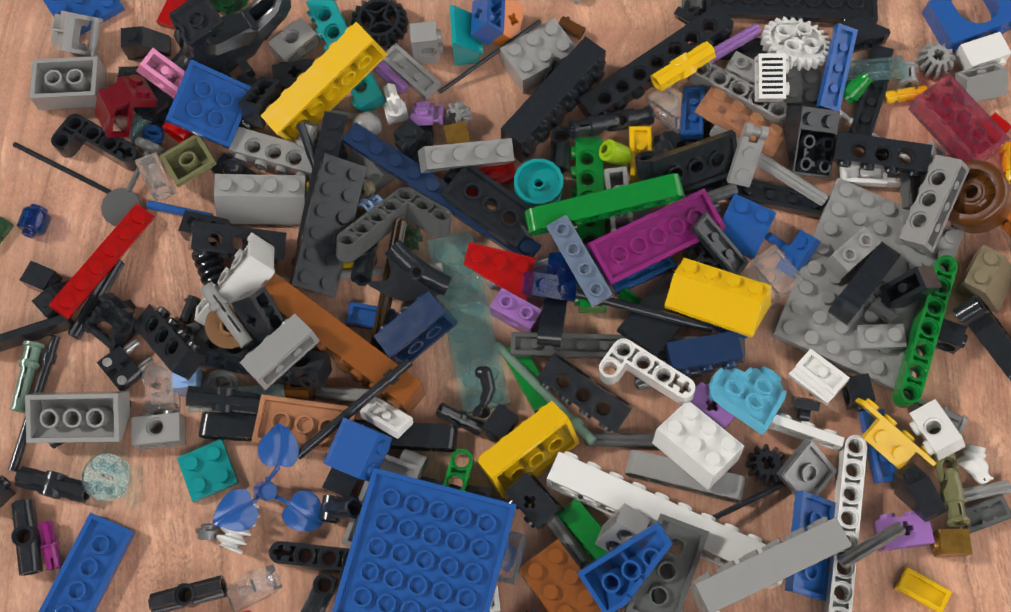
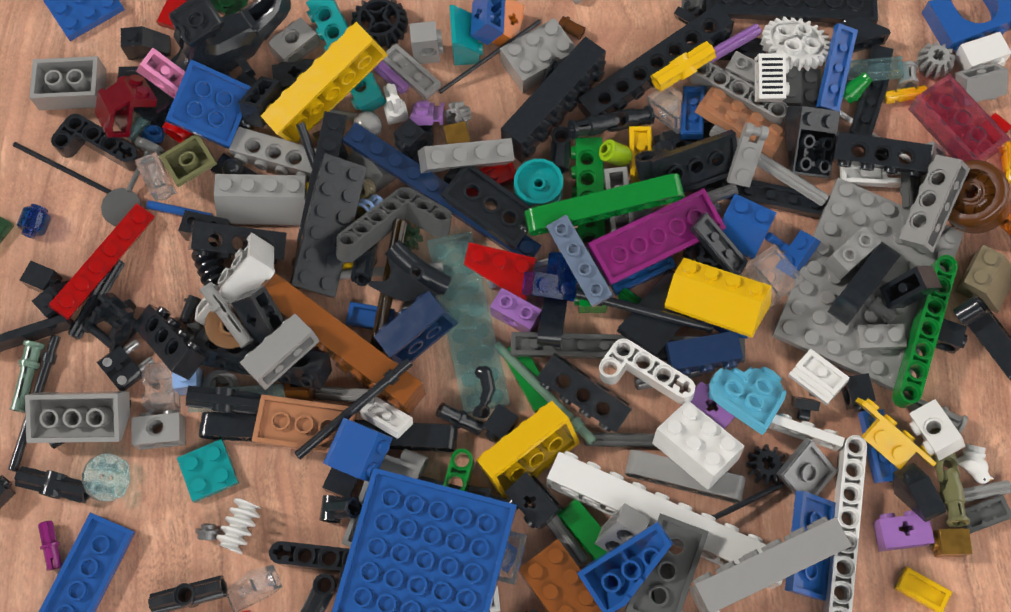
black piece [11,499,43,576] -> none
light grey piece [48,10,103,56] -> none
blue plant [212,423,323,532] -> none
light grey bush [295,121,319,148] -> none
flat silver axle [837,522,906,569] -> none

